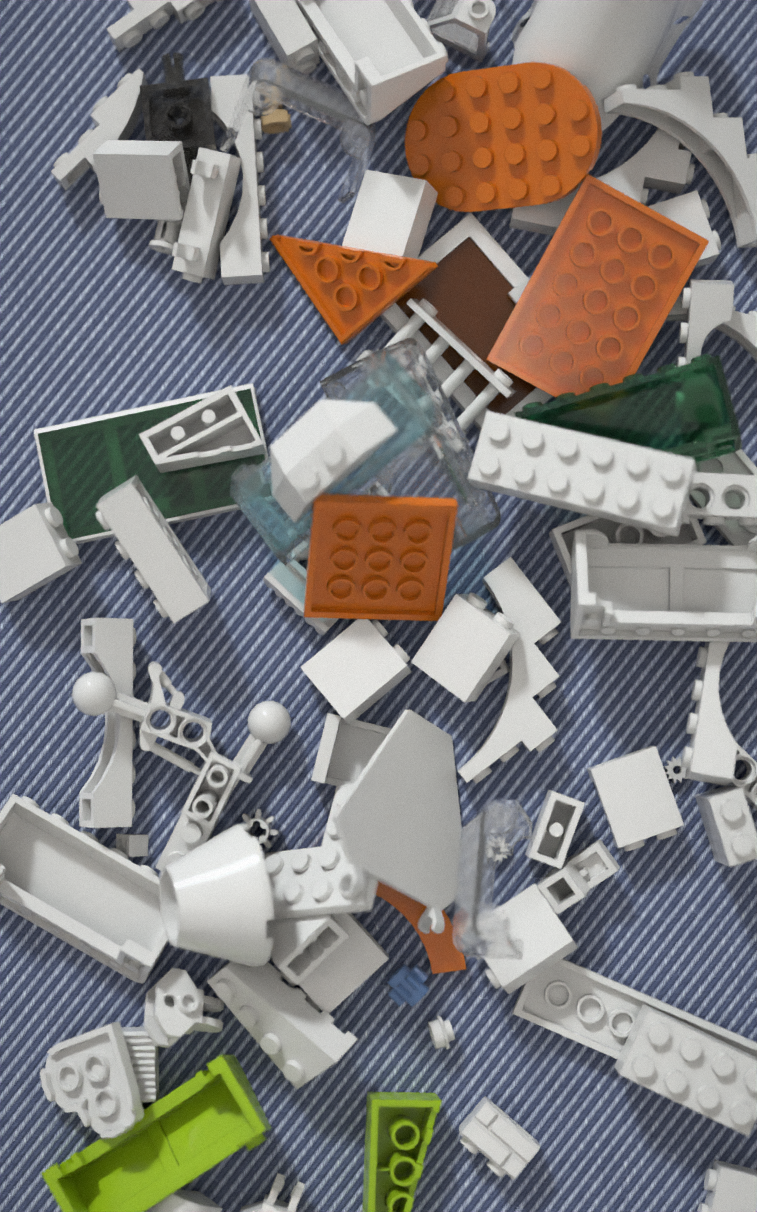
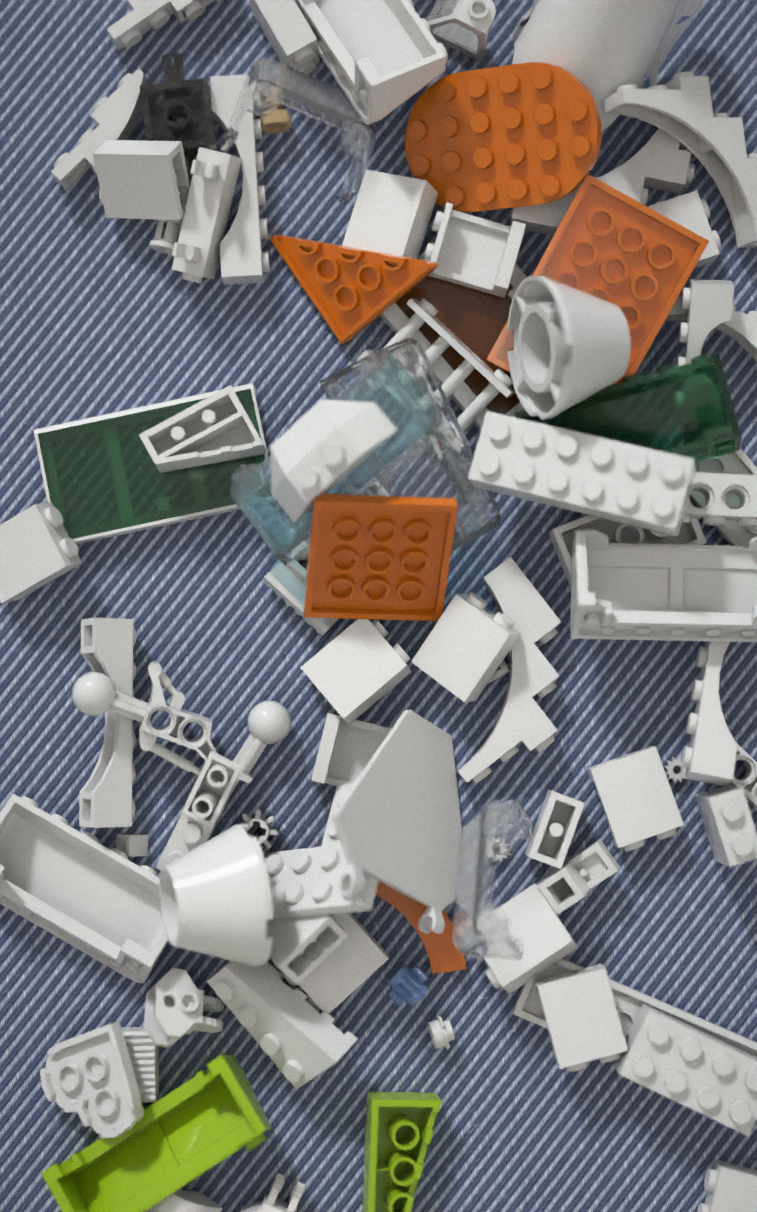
white brick [95,475,211,623] -> none
white brick [459,1096,540,1180] -> none
none -> white panel [423,202,526,298]
none -> white cone [507,276,630,419]
none -> white brick [535,963,628,1072]

